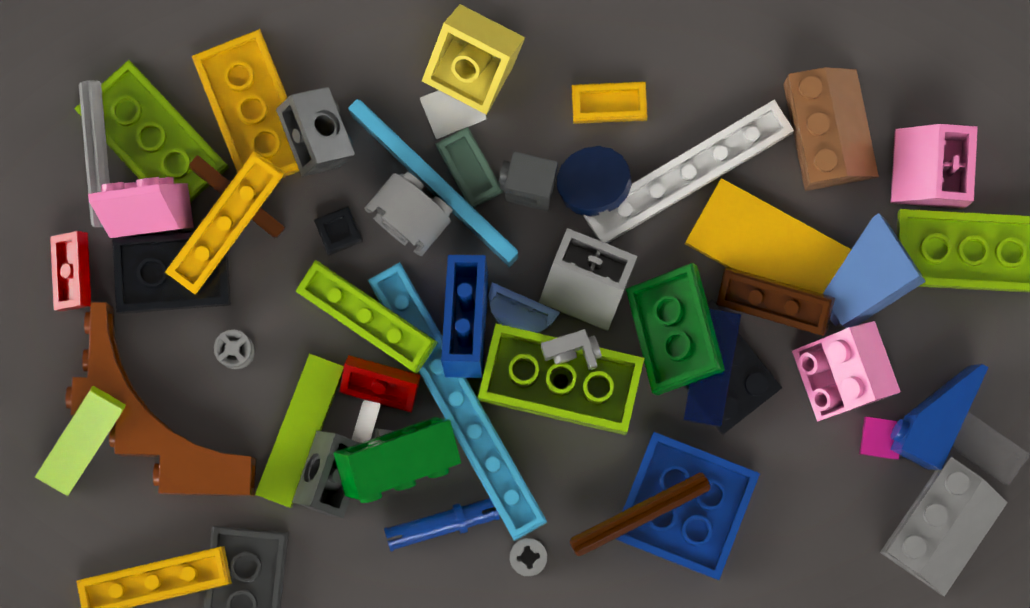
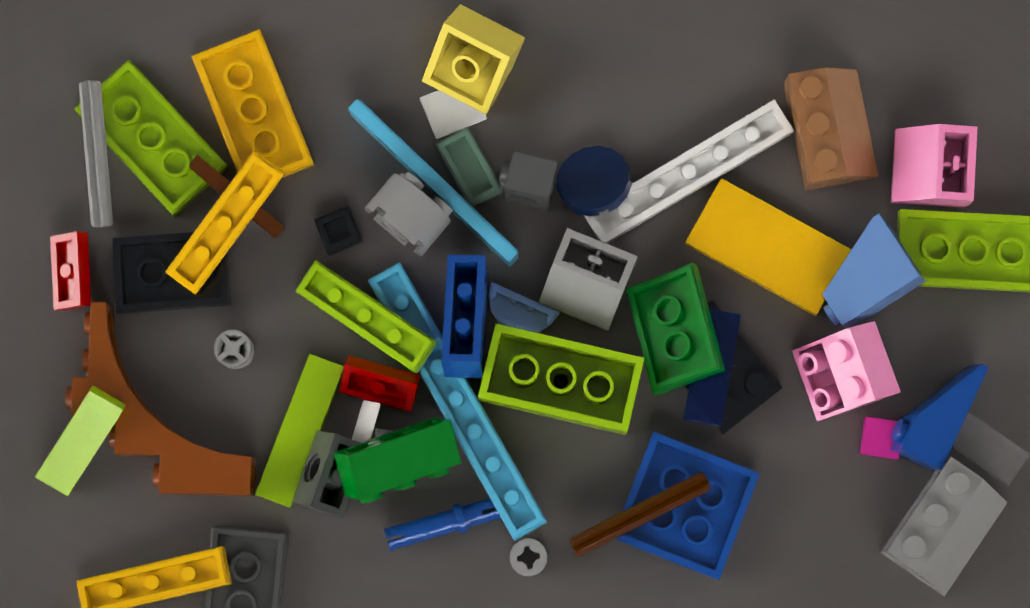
bright pink slope [88,177,194,238] -> none
dark grey brick [276,87,355,177] -> none
light grey bracket [541,329,602,370] -> none
yellow tile [572,82,647,124] -> none
reddish brown tile [716,267,835,336] -> none

